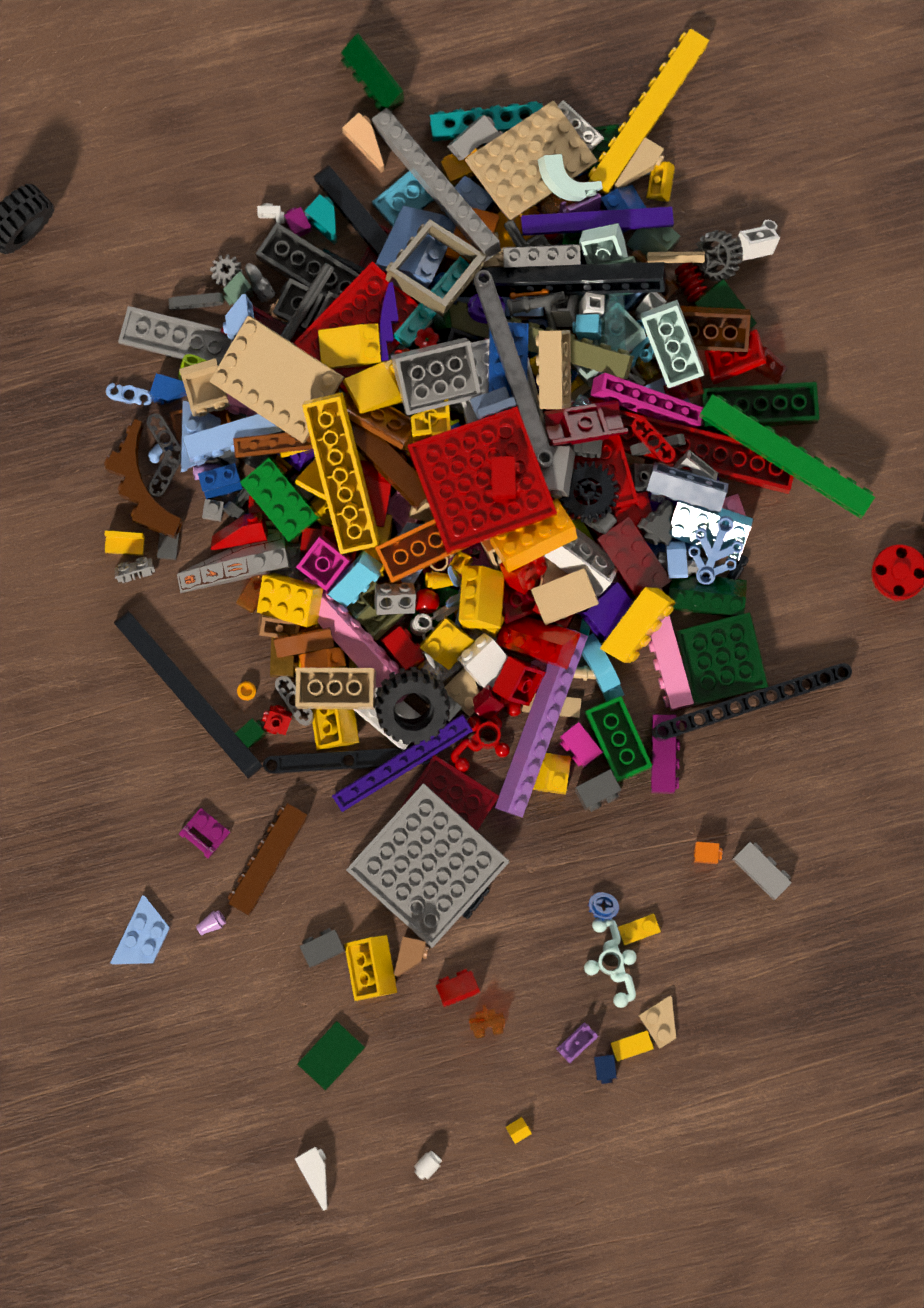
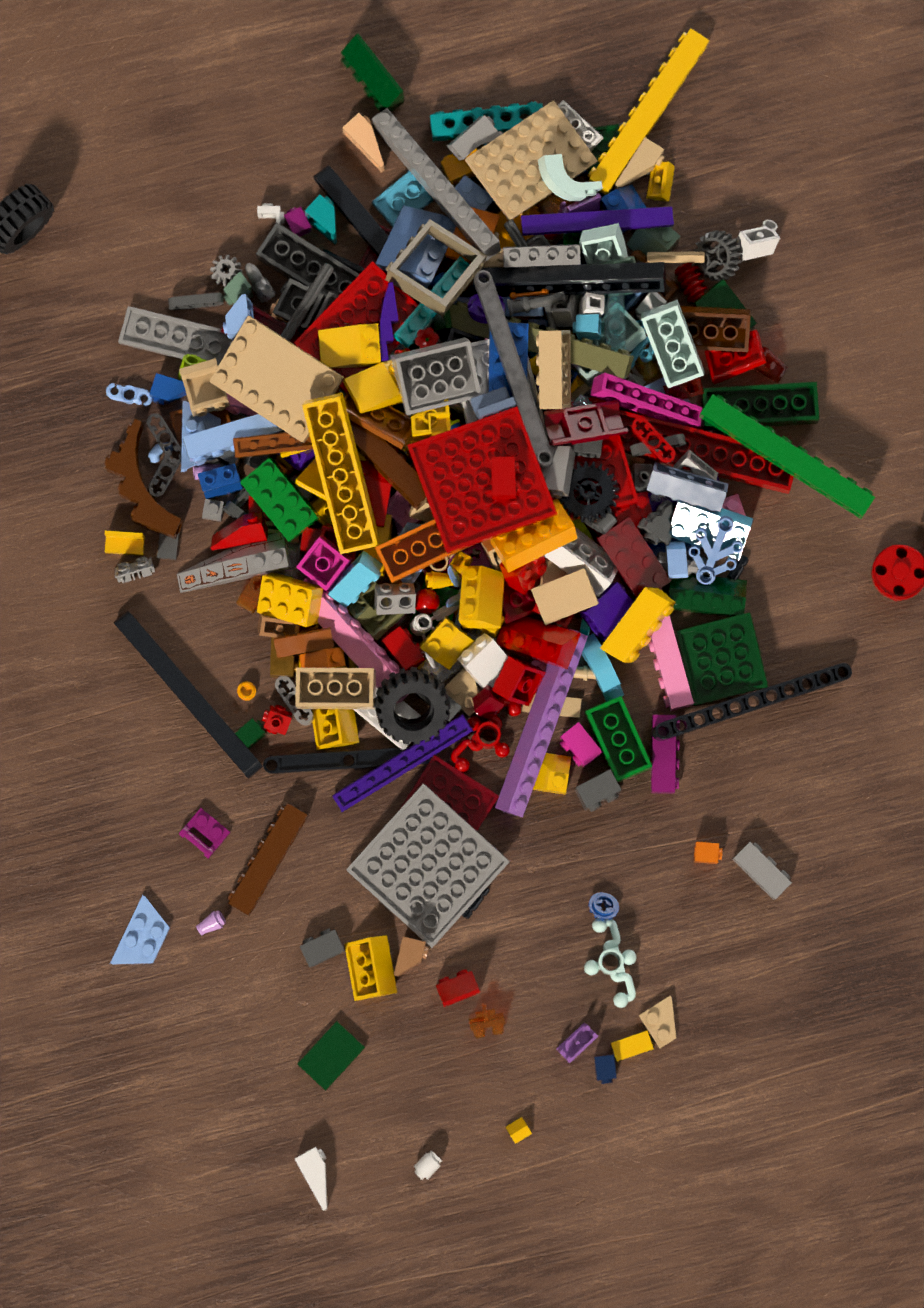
yellow plate [618,914,661,946] -> none

